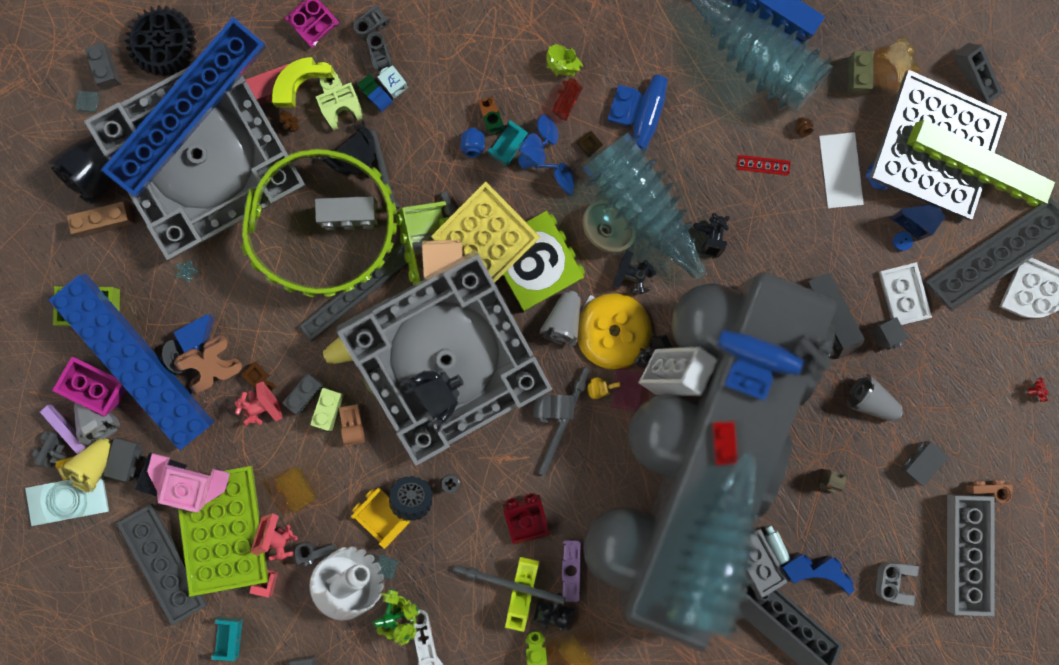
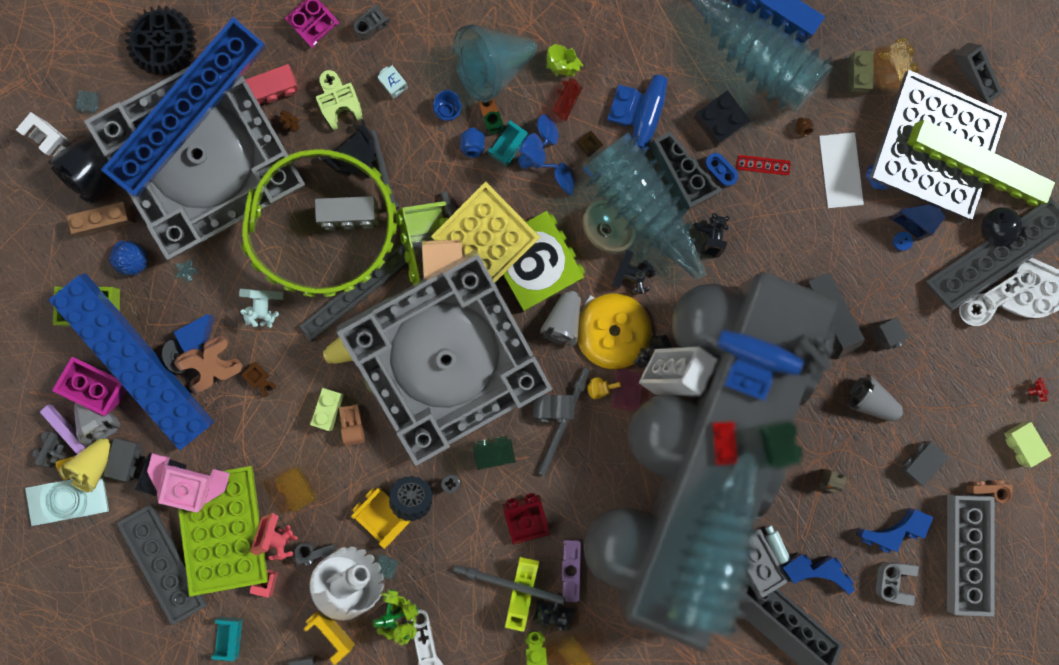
dark grey piece [85,43,122,90] -> none
coral piece [235,381,282,425] -> none
neon yellow arch [272,57,334,108] -> none
dark grey brick [282,373,325,414] -> none
leg [357,73,393,112] -> none
dark grey piece [367,32,393,72] -> none
black torso [401,370,464,433] -> none
white tile [878,262,932,325] -> none
none -> white panel [16,112,73,157]
none -> blue hair [108,241,149,276]
none -> light aqua piece [239,289,283,328]
none -> yellow panel [304,611,355,665]
none -> blue hair [433,90,462,122]
none -> clear light blue cone [453,24,537,103]
none -> clear green brick [473,436,516,470]
none -> dark grey wedge [649,132,723,212]
none -> black brick [694,90,751,148]
none -> blue plate [705,153,738,187]
none -> clear green brick [757,420,803,469]
none -> blue arch [856,508,933,554]
none -> white beam [959,269,1036,326]
none -> black cylinder [981,207,1022,247]
none -> yellowish green piece [1004,422,1051,467]

